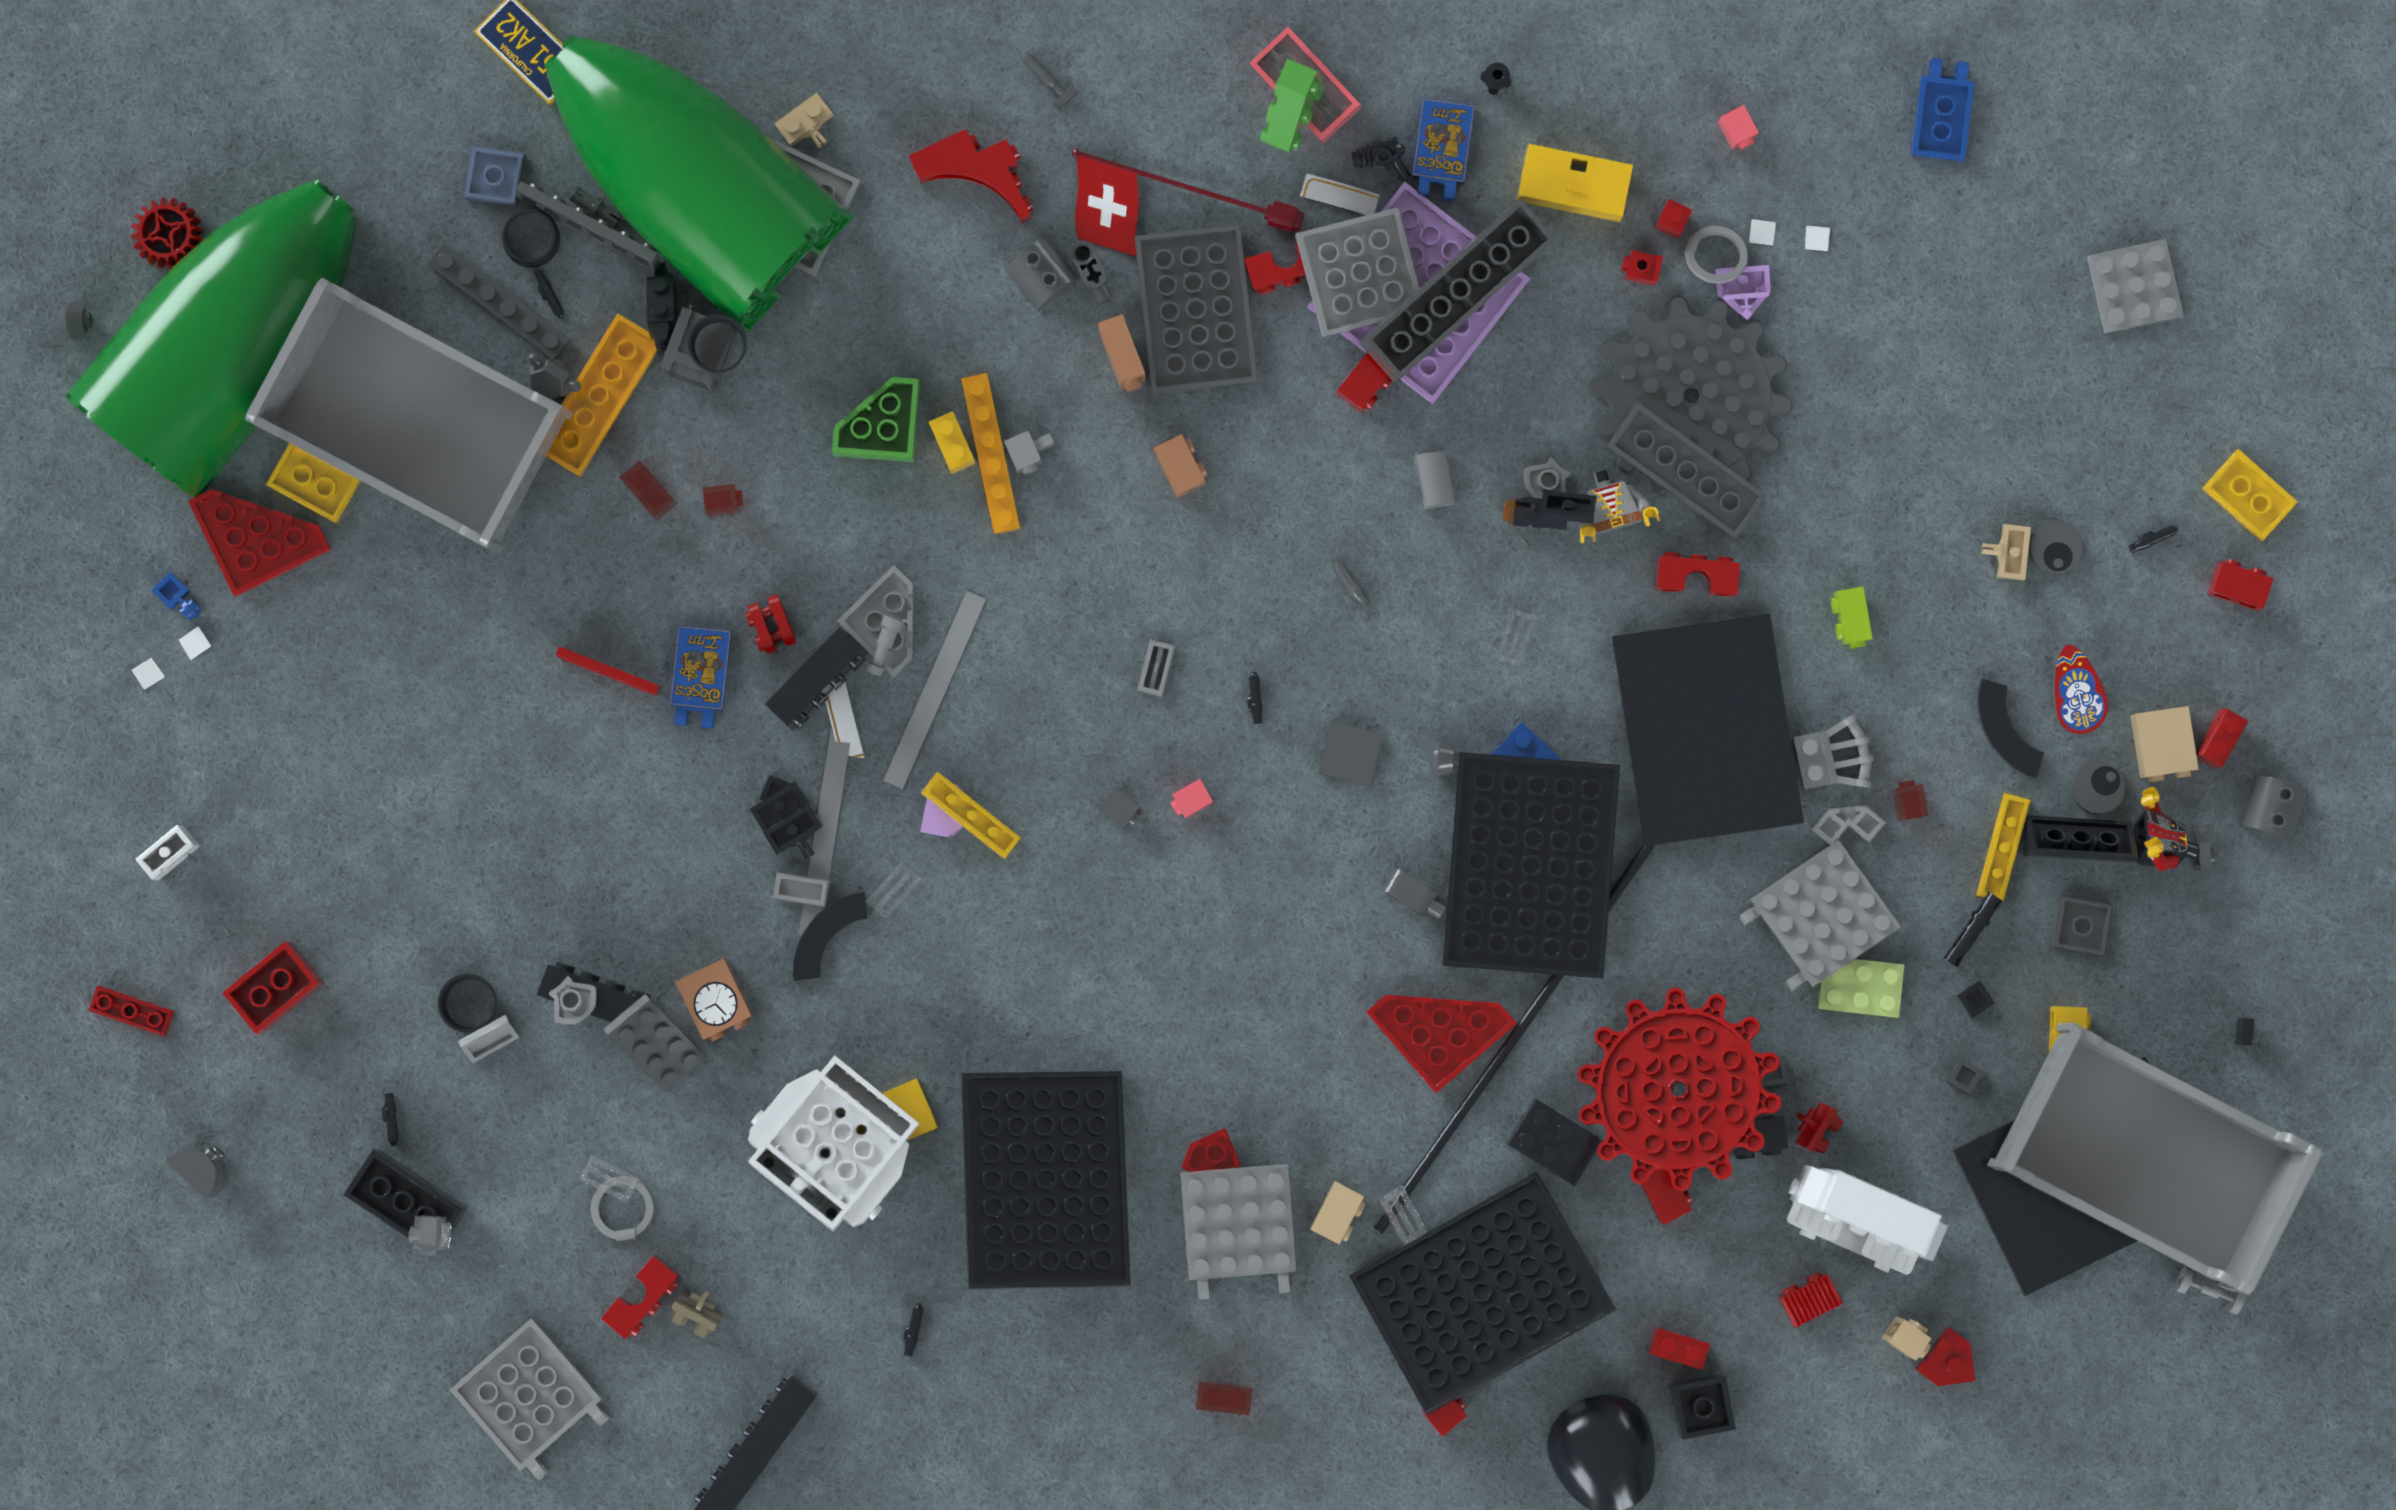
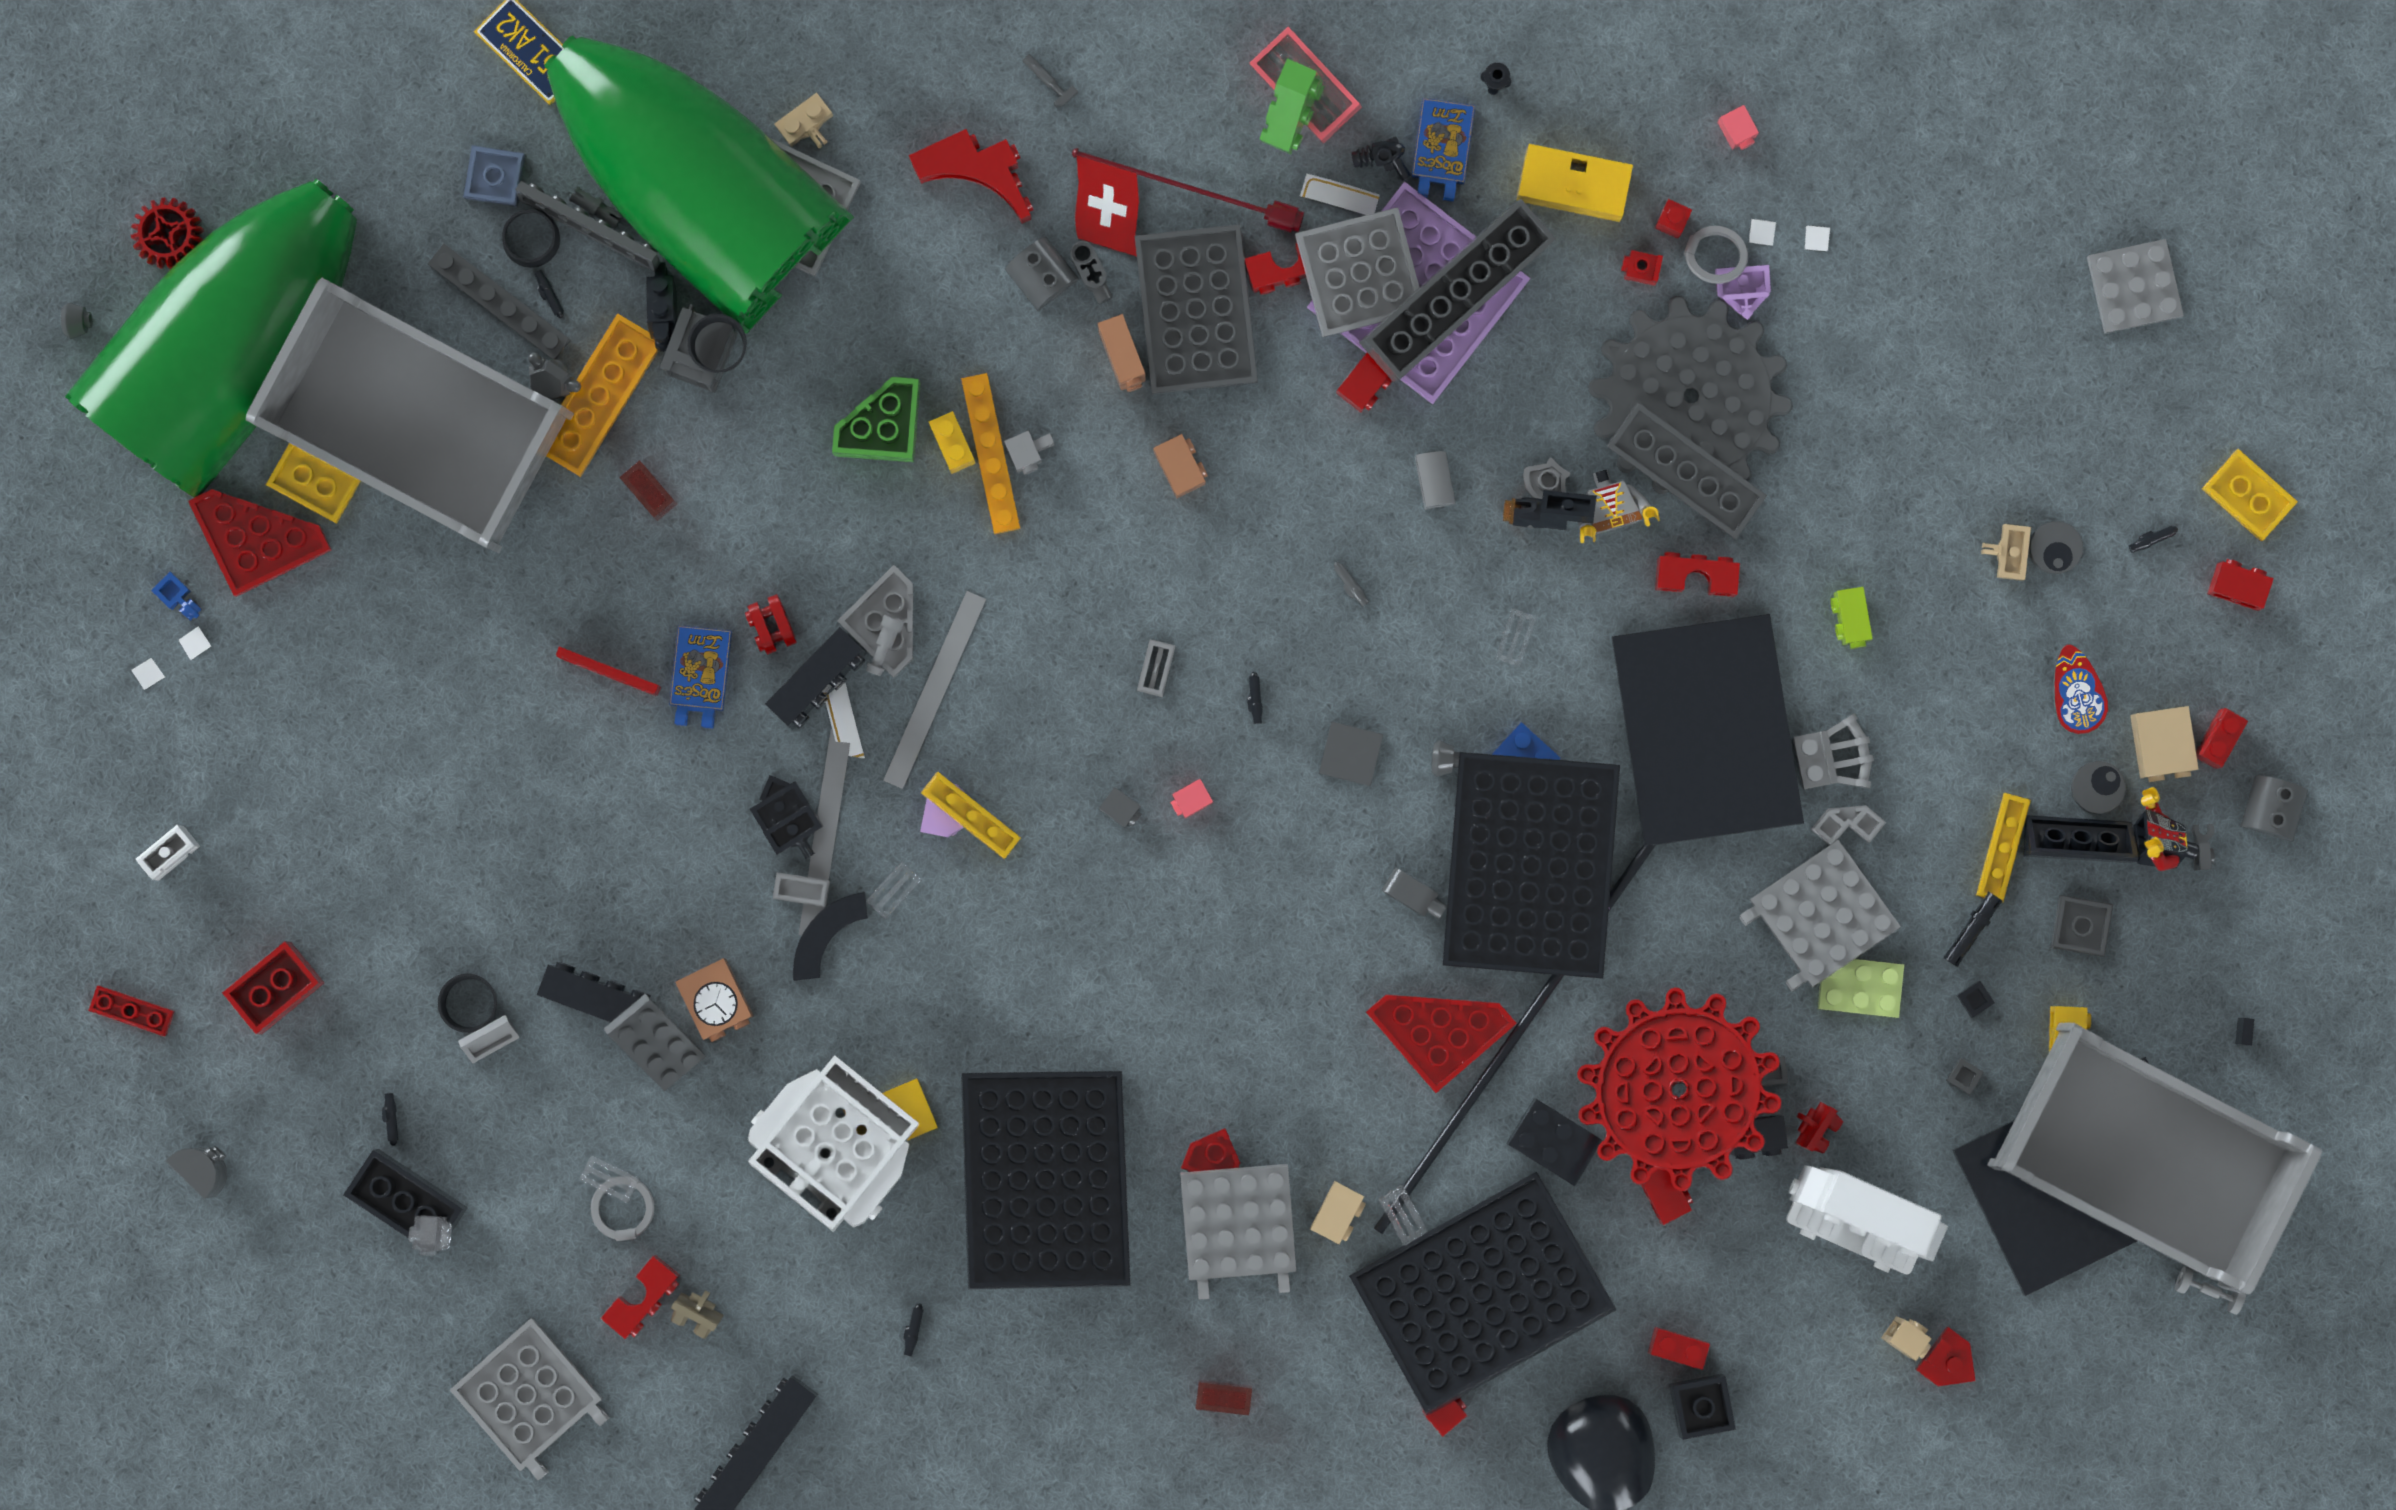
light grey animal [549,976,597,1025] -> none
clear red brick [703,484,744,517] -> none
red brick [1778,1271,1843,1328] -> none
clear red brick [1892,780,1928,821] -> none
blue tile [1911,58,1975,162] -> none
black tile [1978,678,2044,778] -> none

